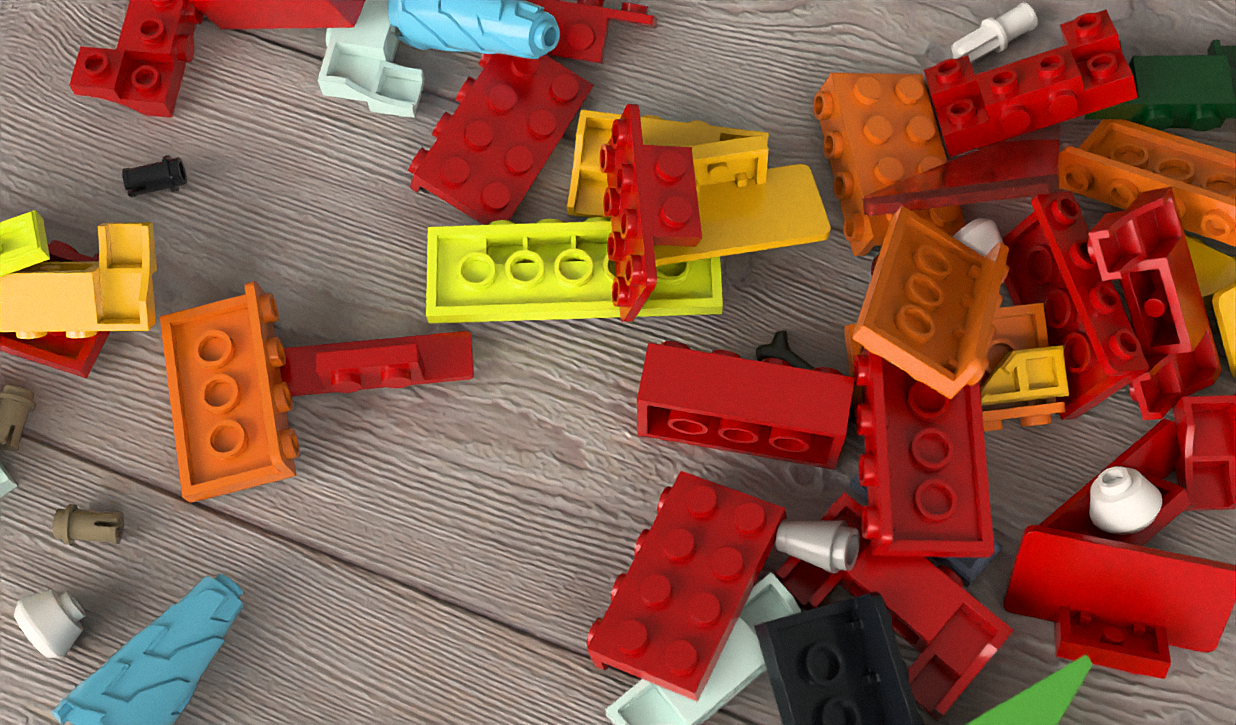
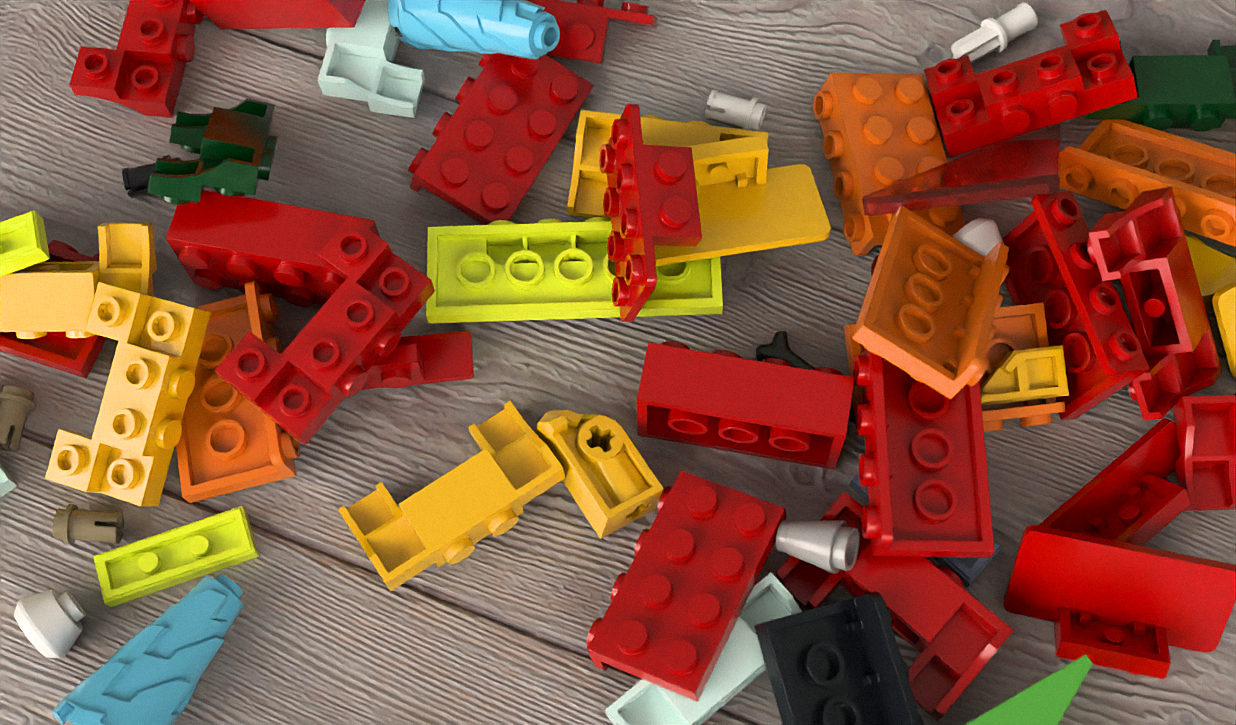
white cone [1089,466,1162,535] -> none
none -> yellow bracket [45,282,211,506]
none -> neon yellow tile [93,506,259,608]
none -> dark green bracket [148,98,278,205]
none -> red brick [166,190,380,307]
none -> red bracket [214,216,435,446]
none -> yellow bracket [338,401,565,592]
none -> yellow piece [536,410,664,539]
none -> white pin [705,90,766,131]

